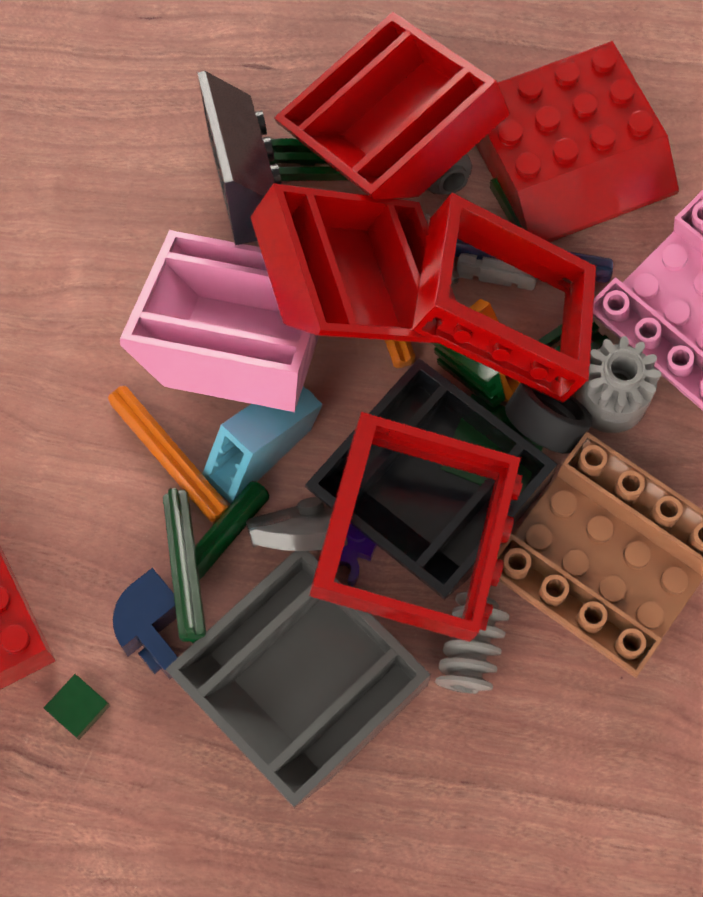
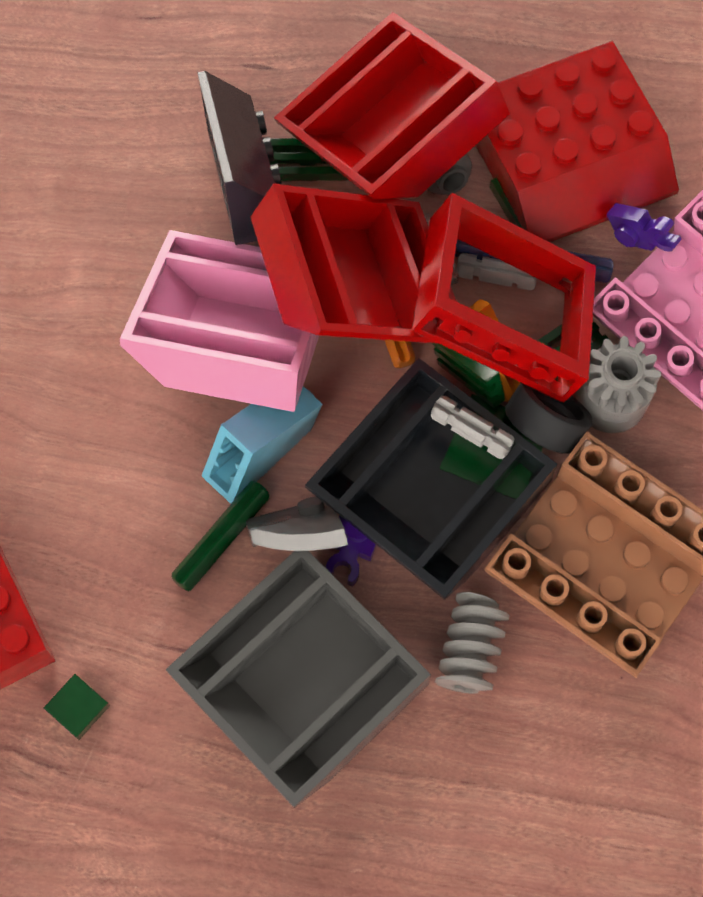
orange axle [108,386,228,522] -> none
dark blue brick [113,567,178,680] -> none
dark green axle [163,487,206,644] -> none
red window [309,412,523,642] -> none
none -> light grey axle [431,396,514,459]
none -> dark purple plate [606,203,682,252]

